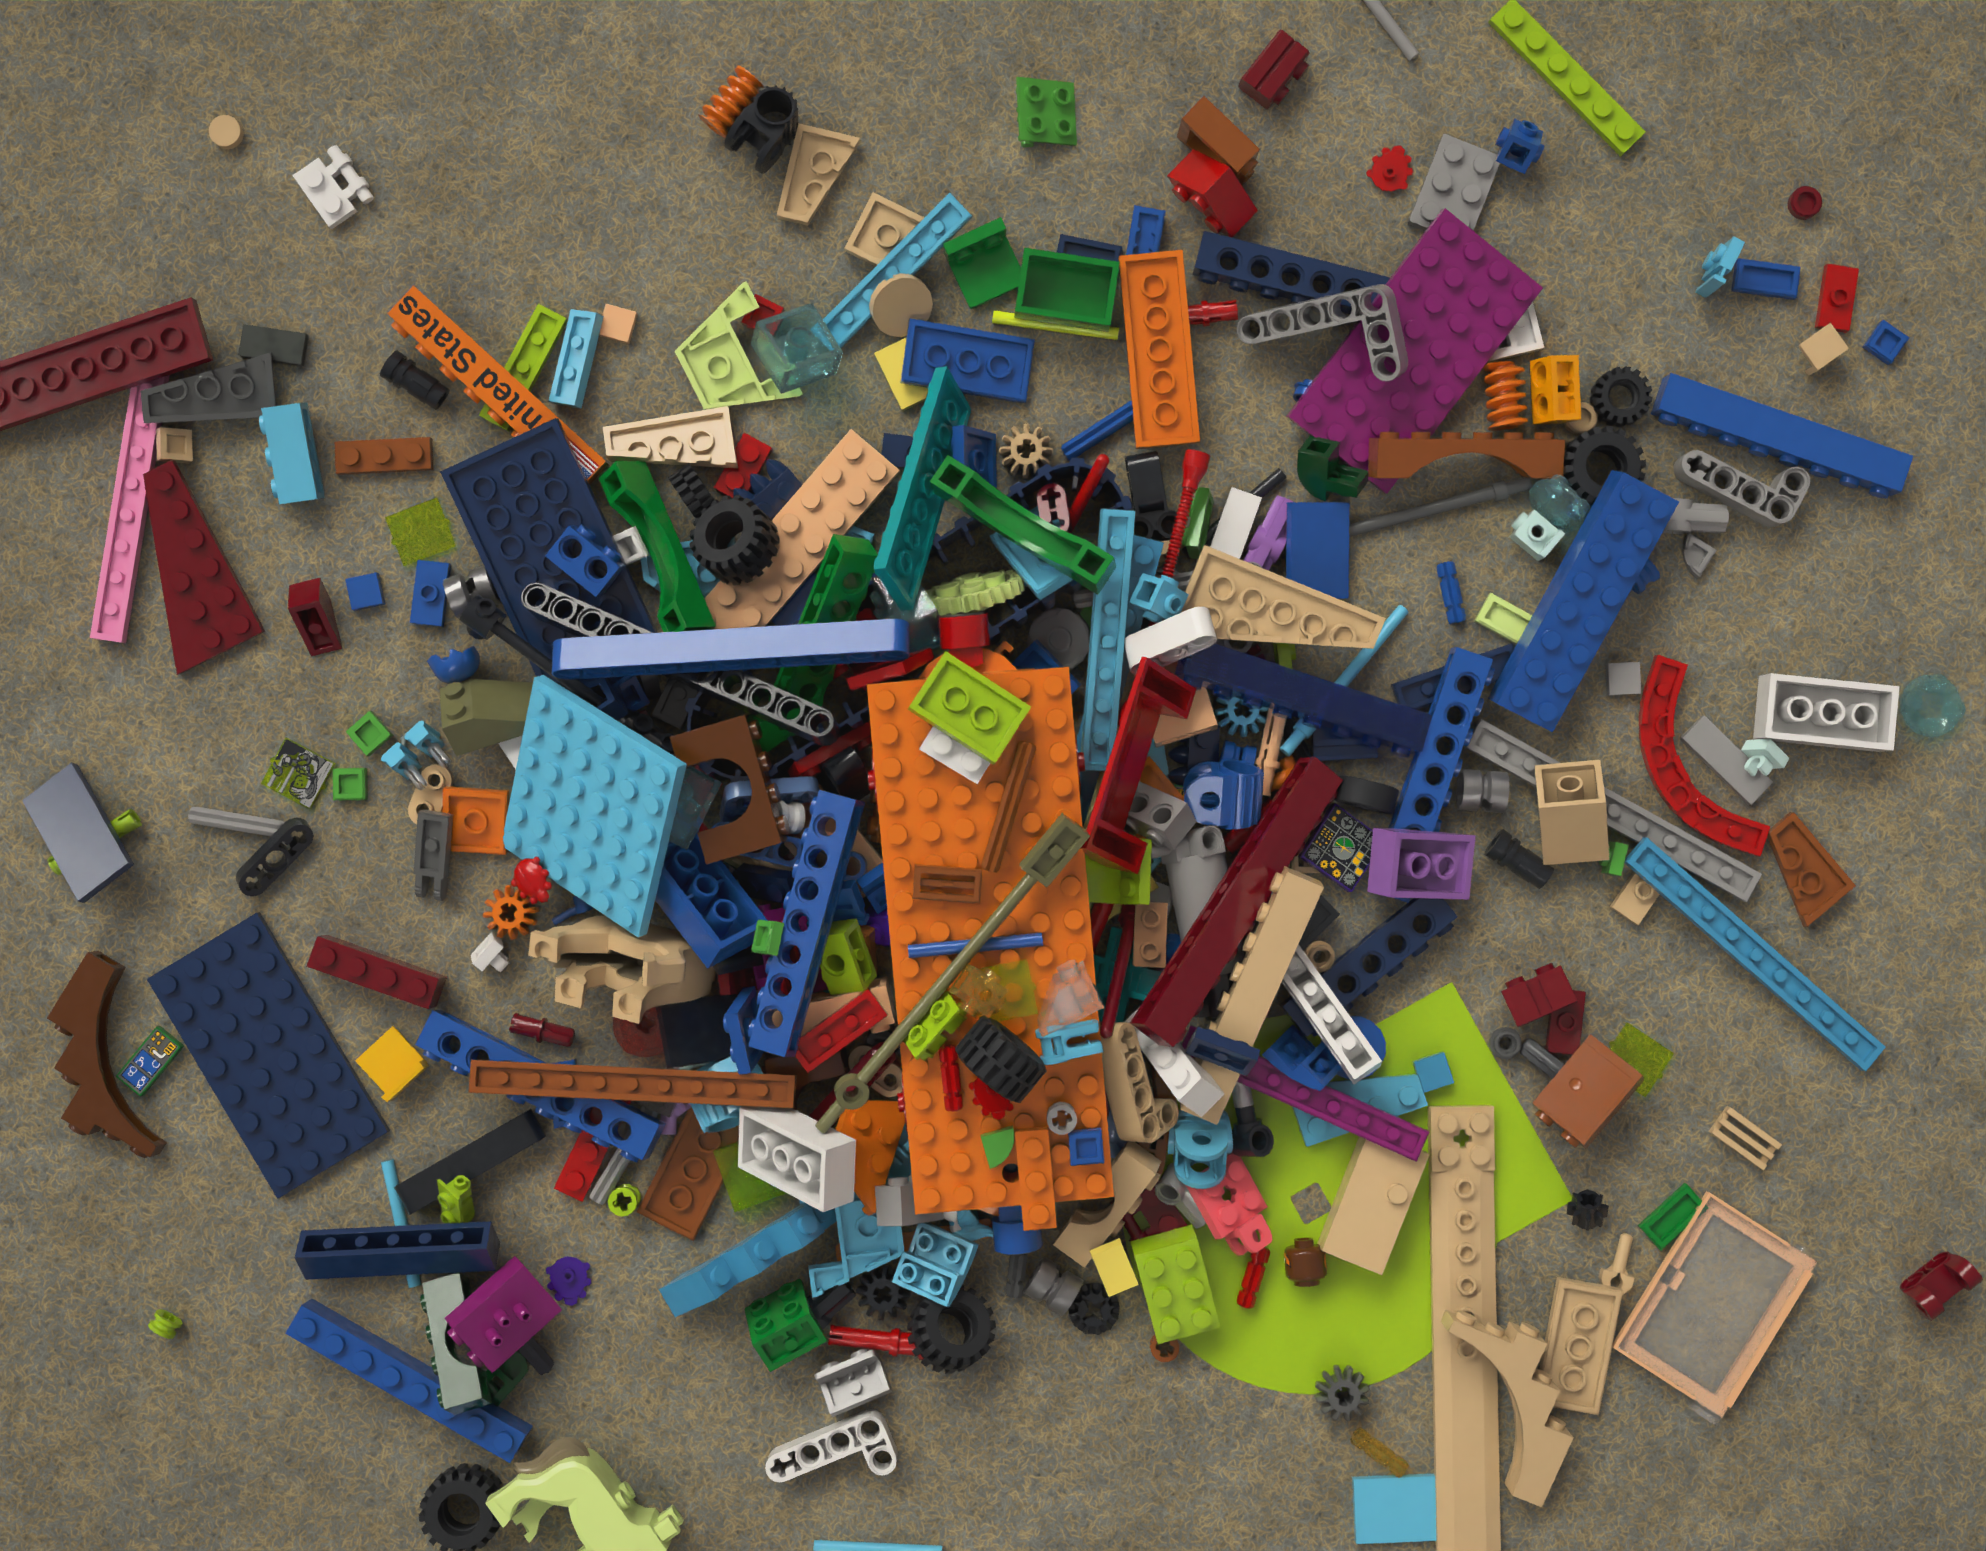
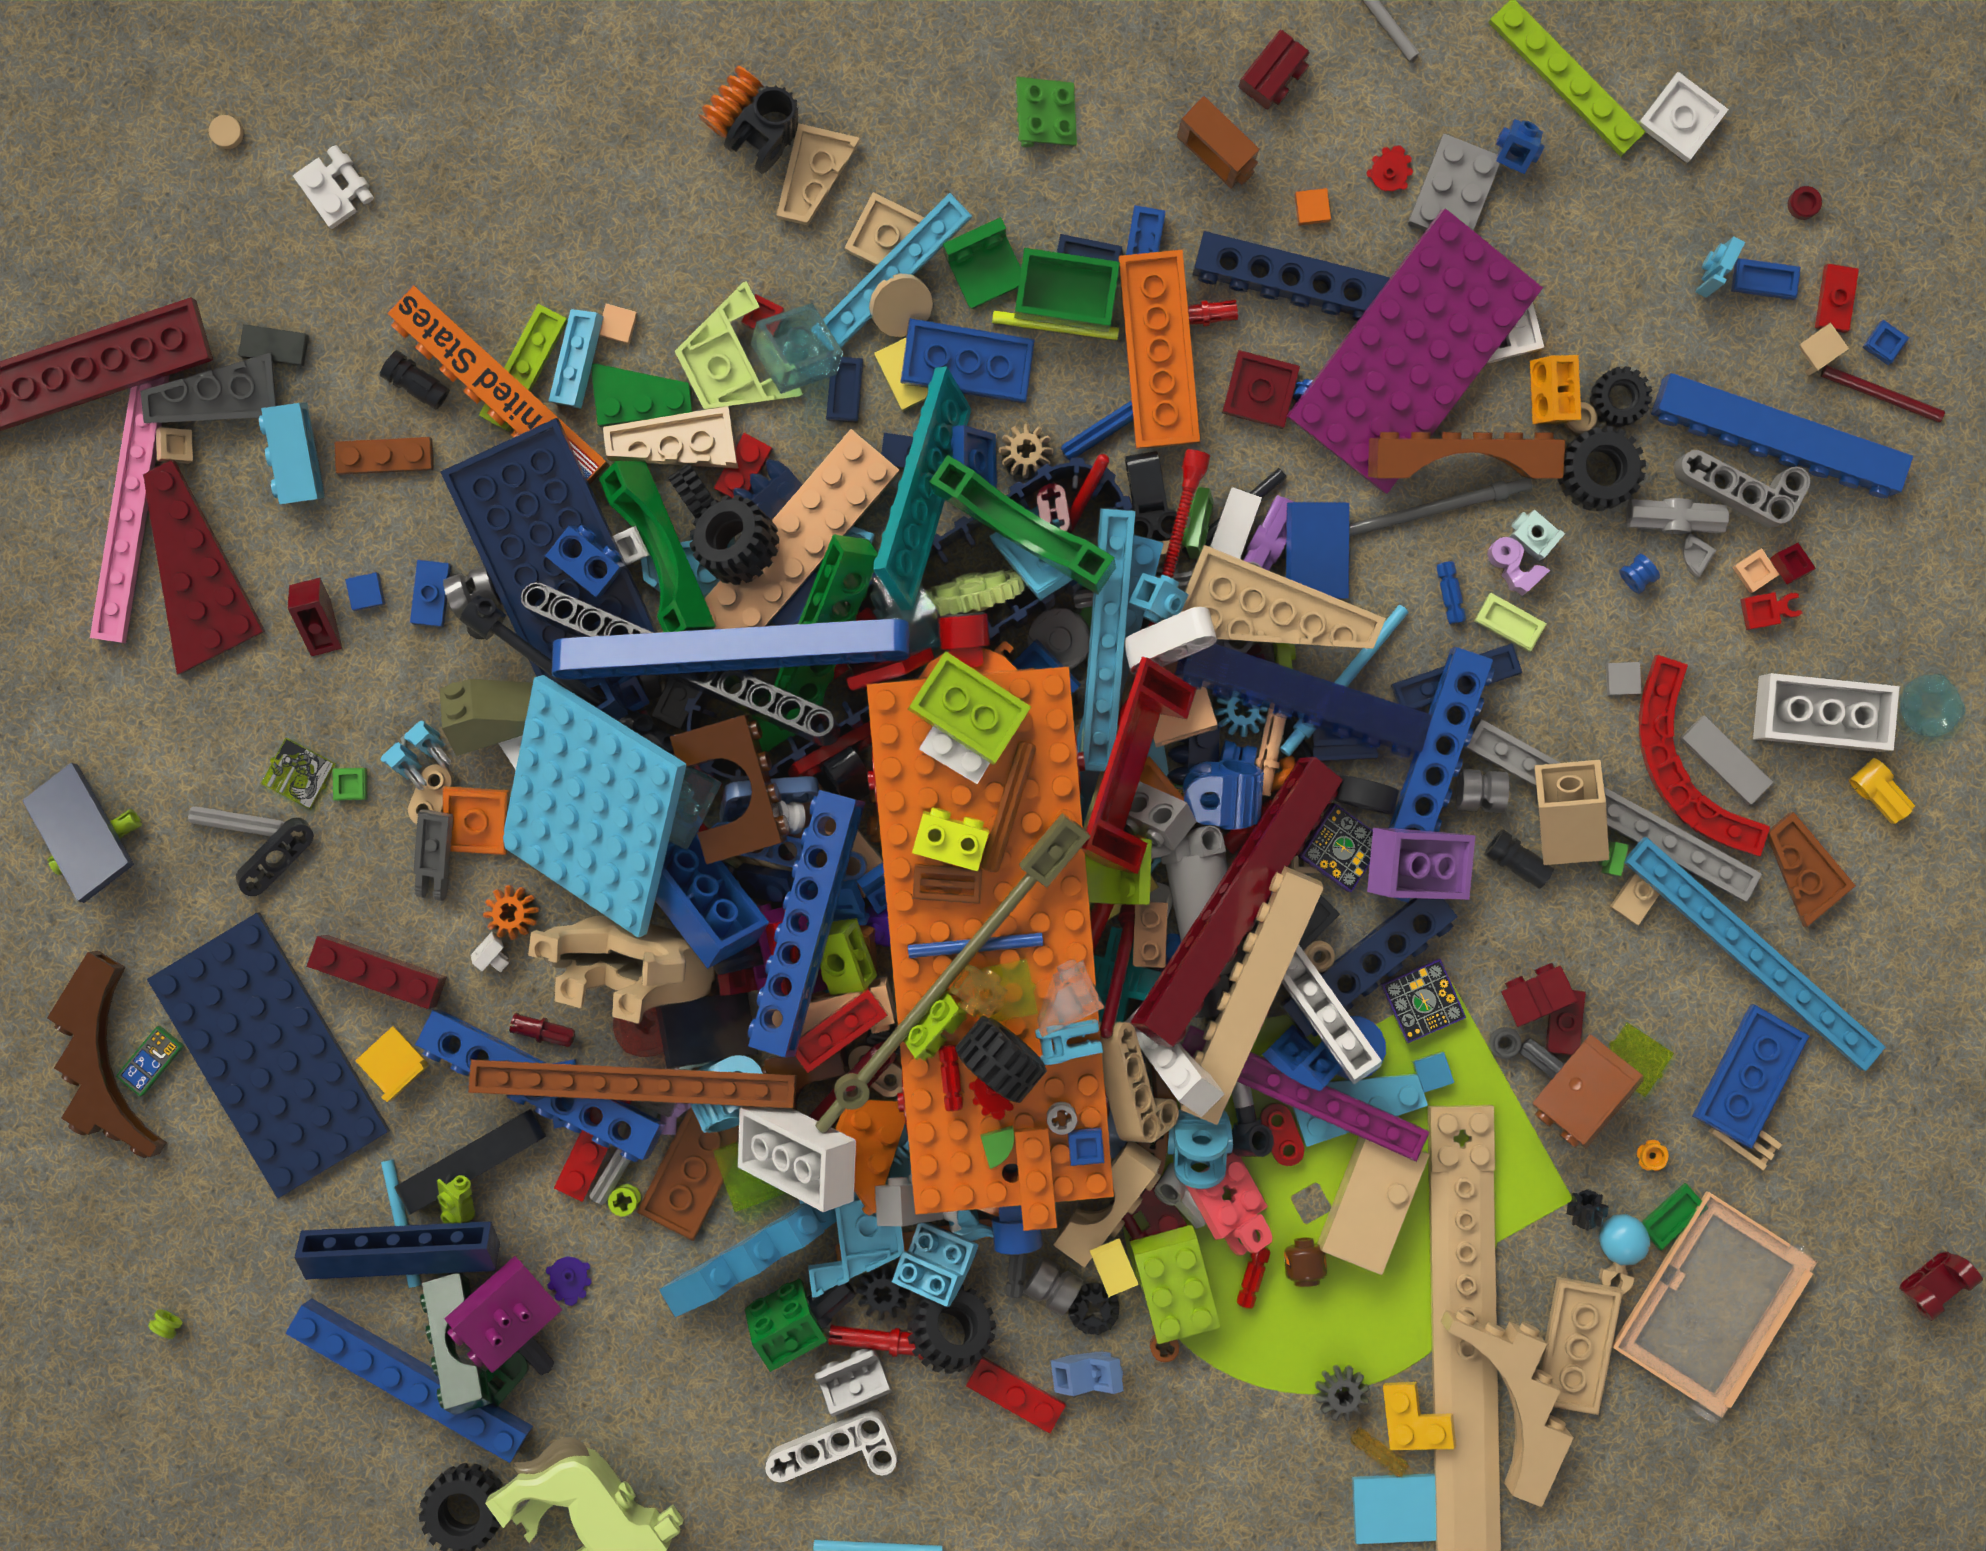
bright green plate [346,711,393,756] -> none
clear neon green piece [385,497,456,566] -> none
blue hair [427,646,480,684] -> none
red piece [511,856,552,904] -> none
blue hand [552,896,593,925] -> none
blue plate [723,986,764,1074] -> none
bright green tile [751,920,784,956] -> none
red brick [1167,149,1258,238] -> none
dark blue plate [1185,1027,1260,1076] -> none
light grey beam [1237,284,1408,381] -> none
dark green brick [1297,435,1369,501] -> none
orange piece [1483,361,1528,431] -> none
blue brick [1488,470,1679,732] -> none
clear light blue dish [1529,475,1590,533] -> none
light aqua tile [1741,739,1789,776] -> none
none -> green wing [591,363,693,427]
none -> dark blue tile [826,356,863,423]
none -> neon yellow brick [912,807,989,871]
none -> red plate [966,1356,1066,1433]
none -> medium blue brick [1051,1352,1124,1396]
none -> dark red plate [1222,350,1300,429]
none -> red plate [1259,1103,1305,1166]
none -> orange tile [1294,188,1331,226]
none -> tile [1380,958,1466,1043]
none -> yellow plate [1383,1382,1456,1450]
none -> lavender leg [1488,537,1550,596]
none -> medium azure hair [1599,1214,1650,1266]
none -> light orange plate [1636,1140,1669,1171]
none -> white plate [1638,72,1729,163]
none -> blue tile [1692,1004,1810,1148]
none -> light nougat tile [1732,548,1780,593]
none -> red plate [1740,592,1802,630]
none -> dark red plate [1770,543,1816,585]
none -> dark red bar [1821,365,1945,423]
none -> yellow piece [1849,758,1915,824]

